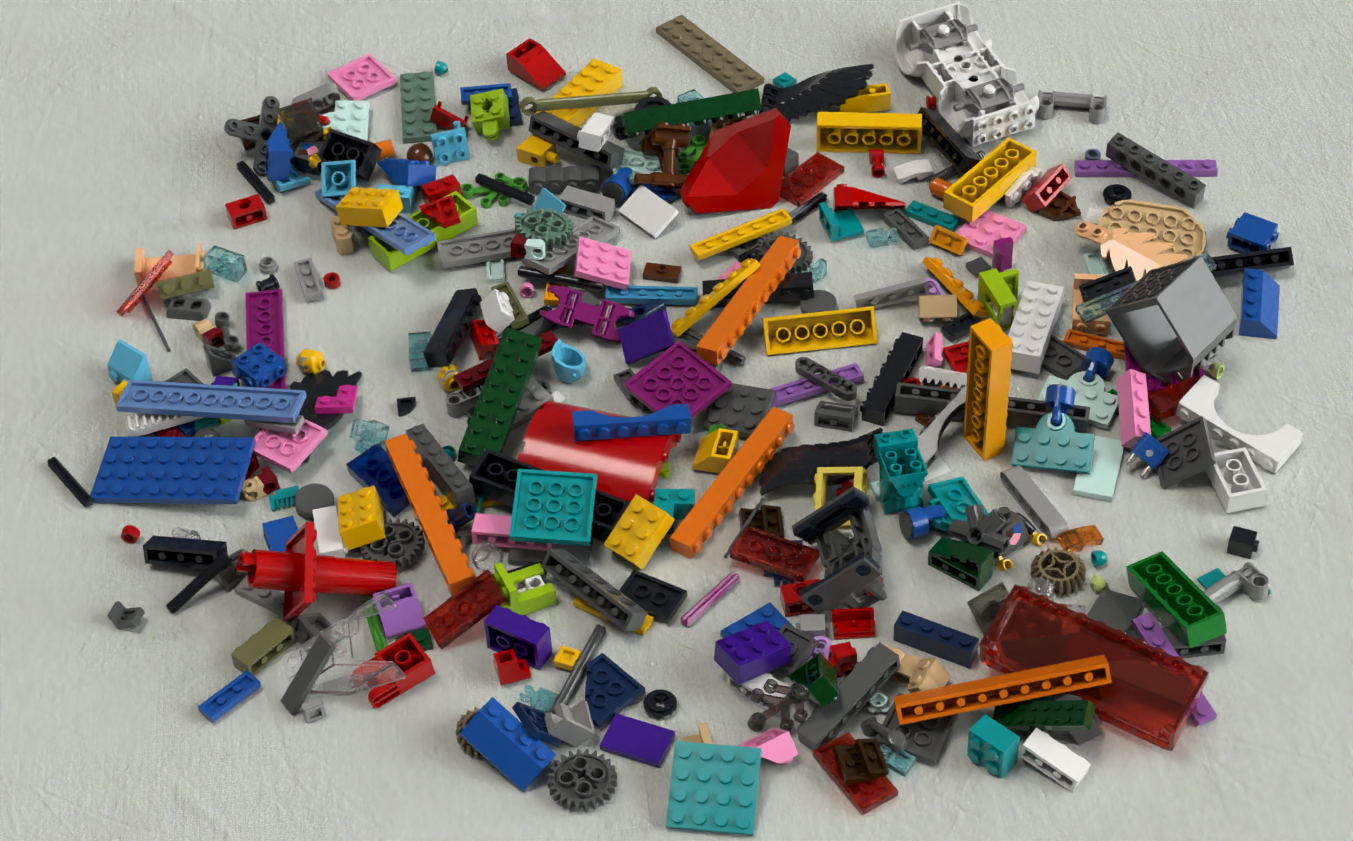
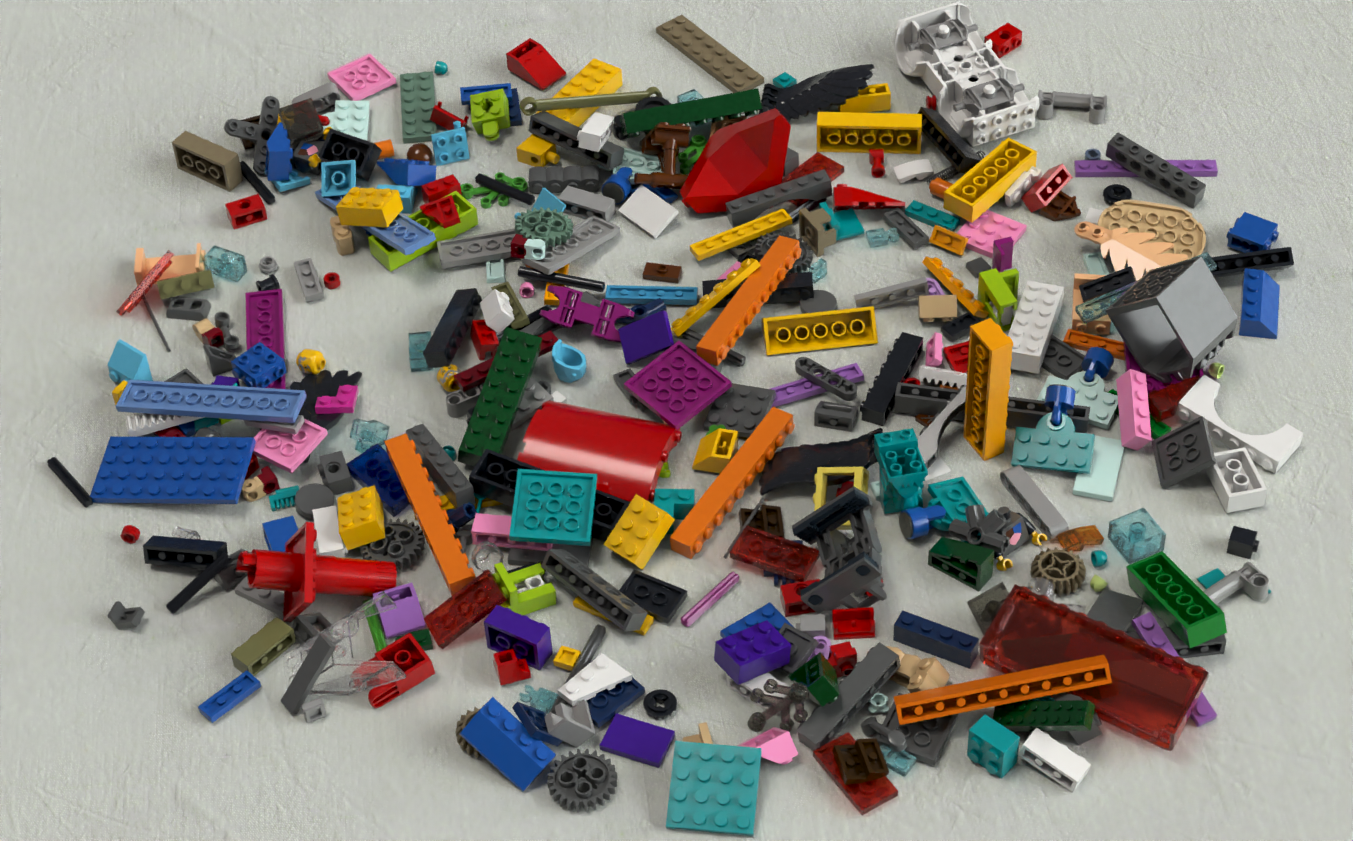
black tile [397,396,416,417] -> none
blue arch [572,404,691,441] -> none
bright pink plate [574,237,631,290] -> none
blue piece [1125,432,1170,478] -> none
none -> dark tan brick [172,131,243,192]
none -> dark grey brick [317,450,353,495]
none -> white wing [558,653,632,706]
none -> dark grey arch [725,169,833,228]
none -> dark tan panel [799,207,836,257]
none -> red brick [984,23,1022,58]
none -> clear light blue brick [1108,508,1166,565]

